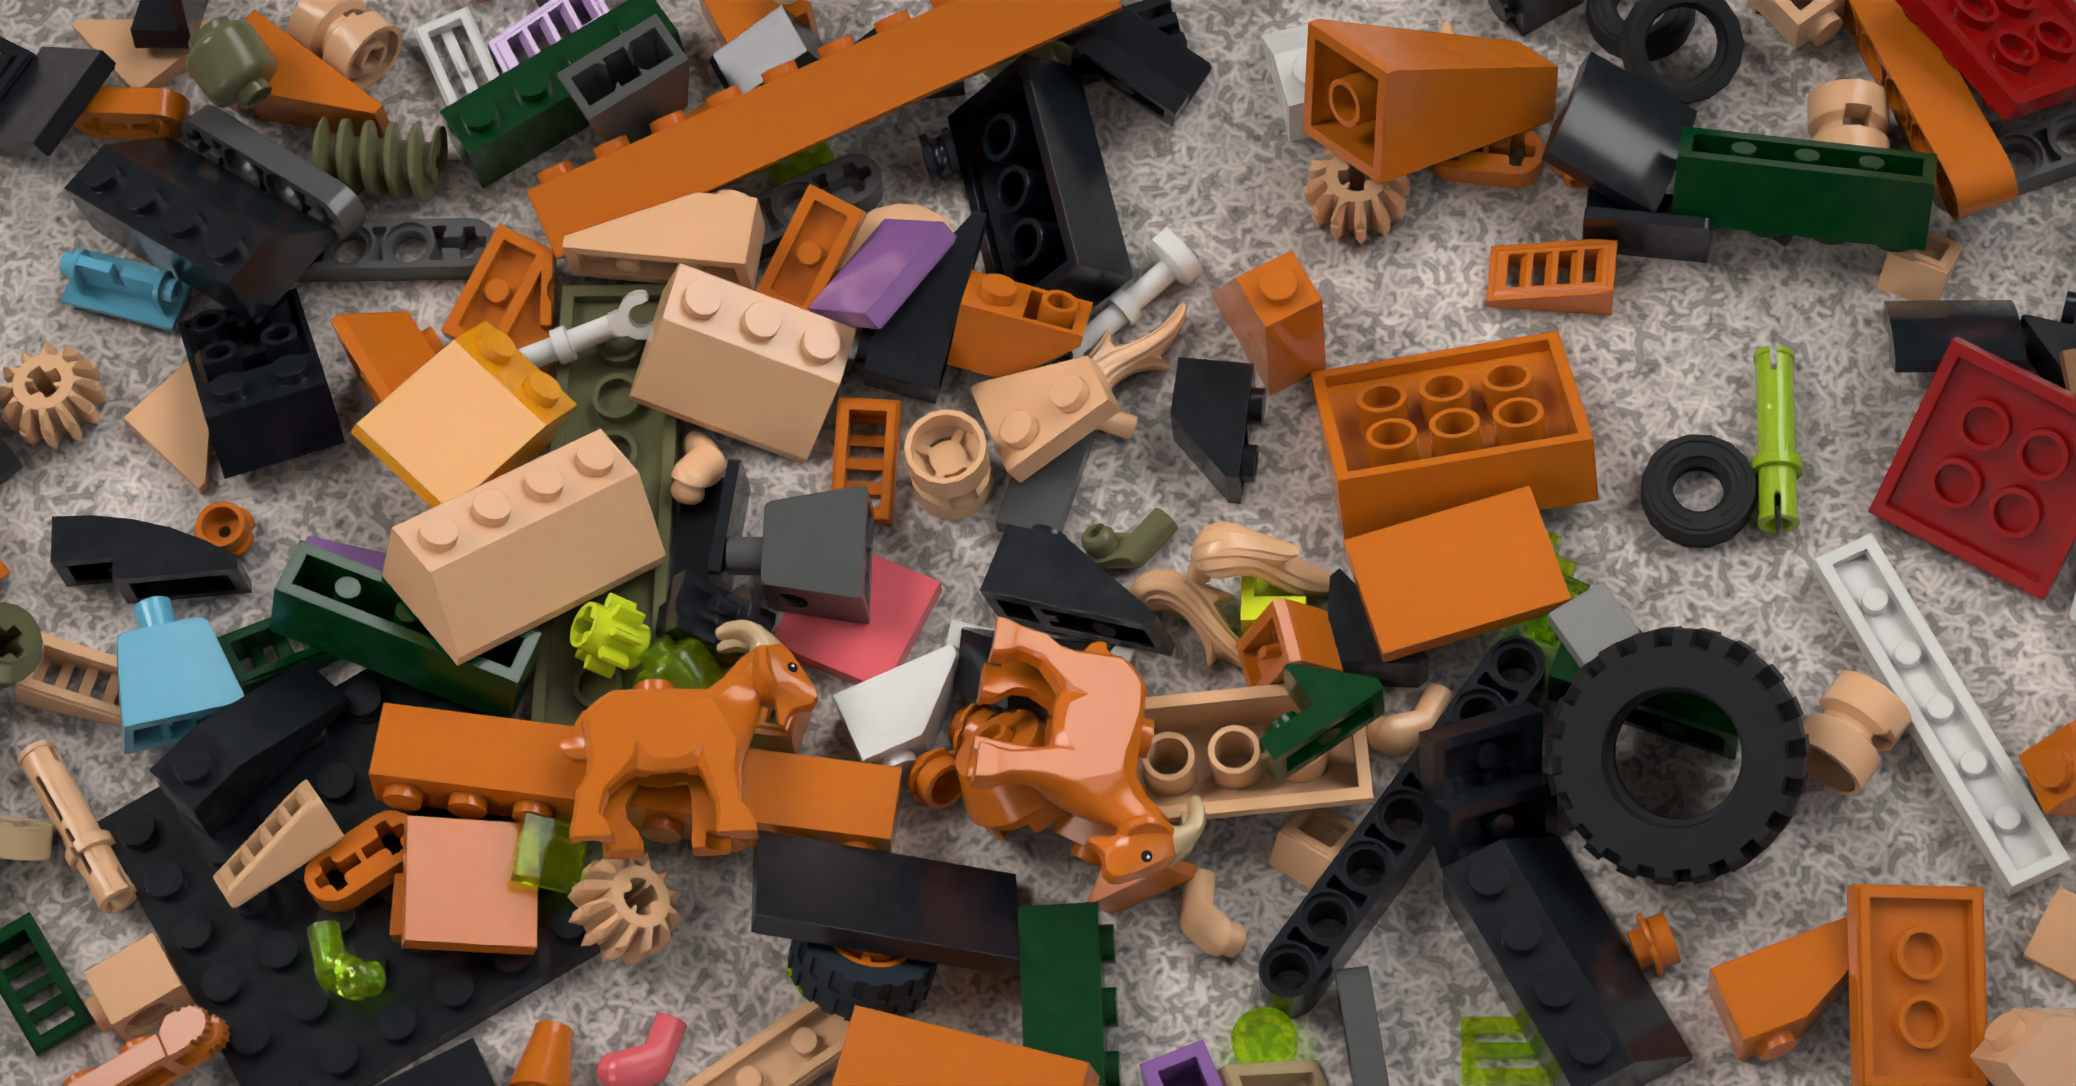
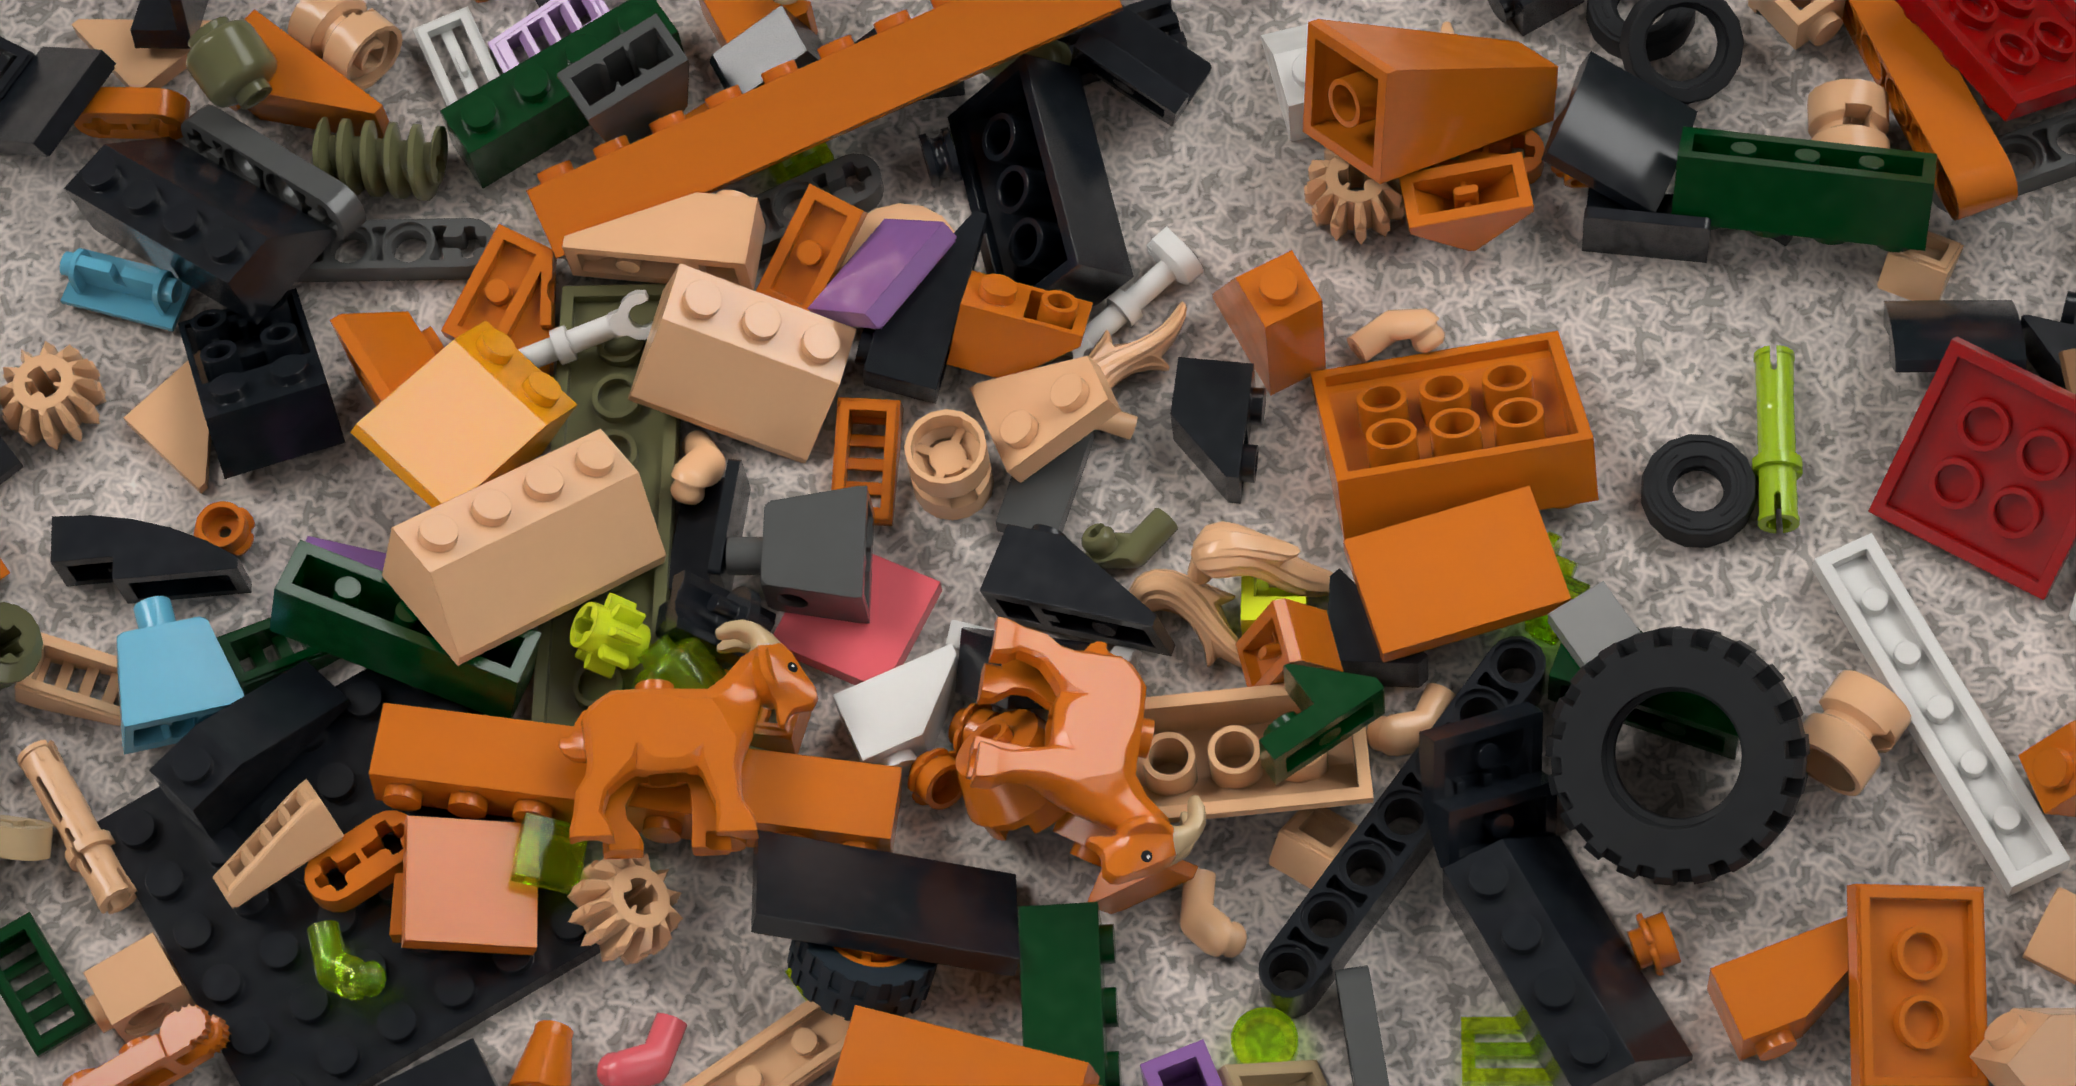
orange slope [1486,239,1618,315] -> none
none -> light nougat arm [1347,308,1445,363]
none -> orange slope [1399,152,1534,251]

